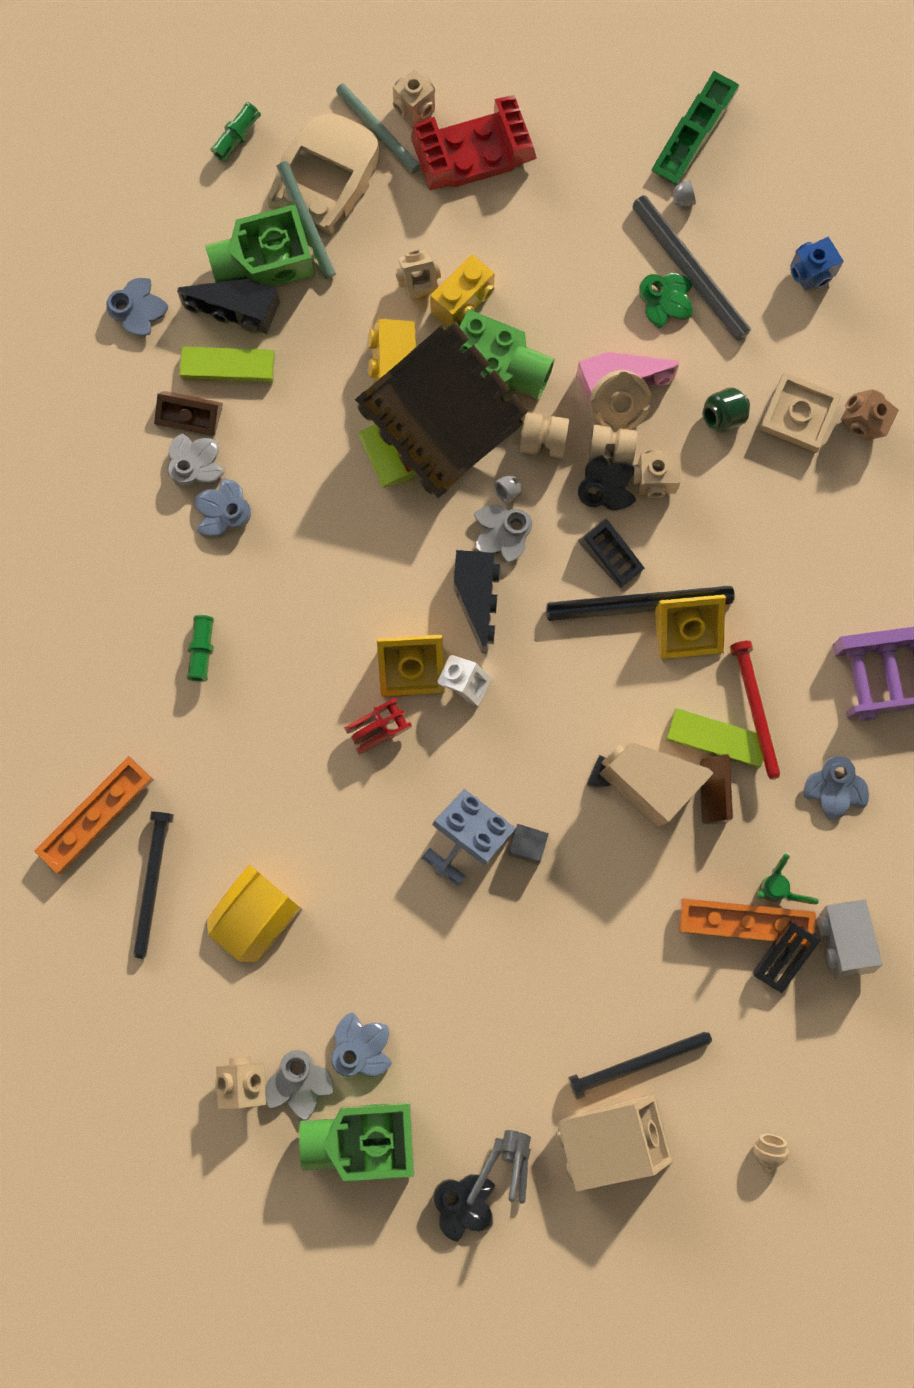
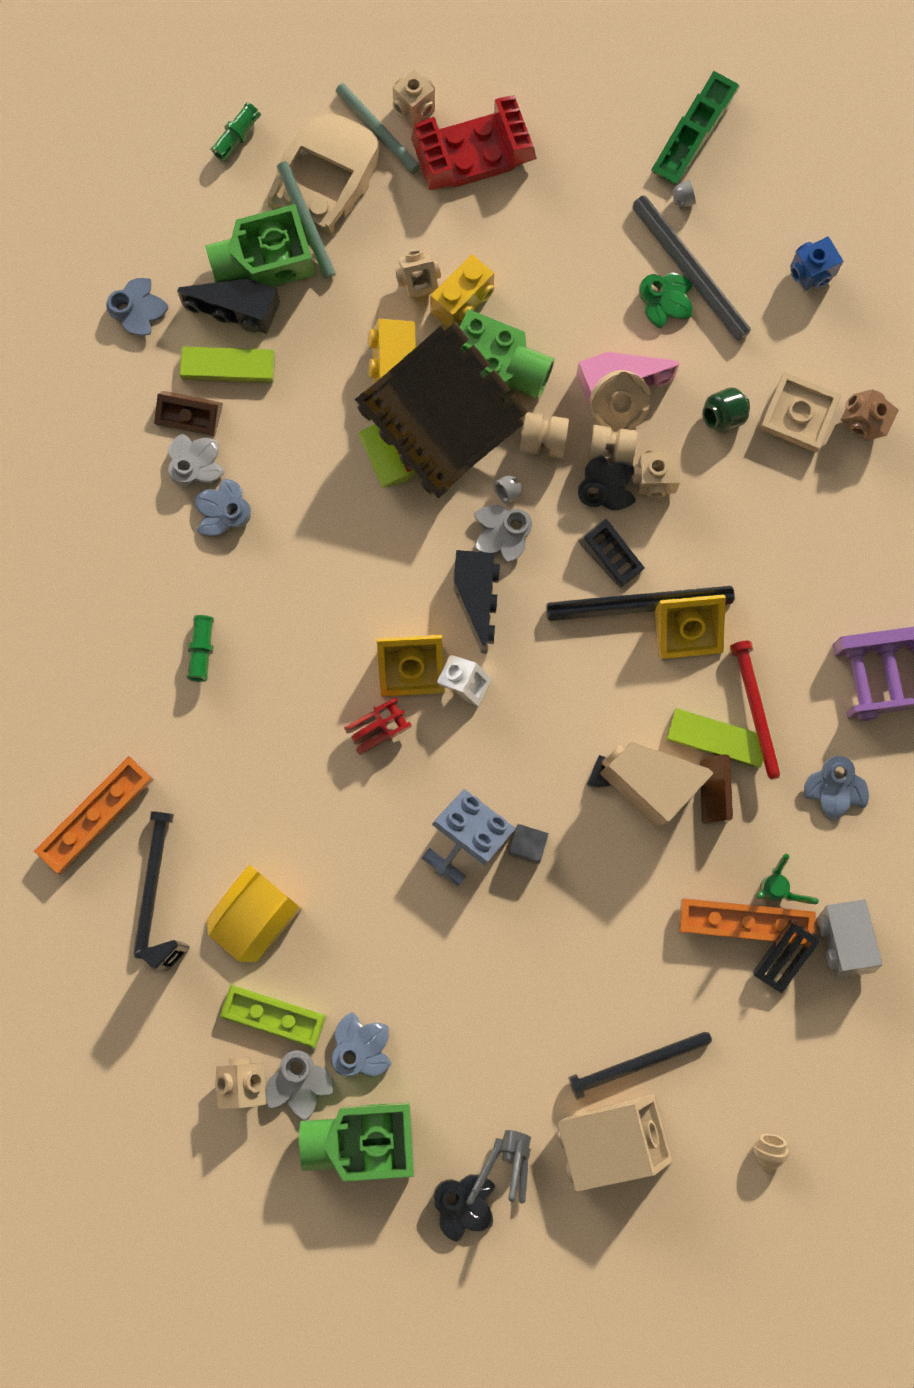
none -> black slope [136,940,190,971]
none -> lime tile [220,985,327,1048]

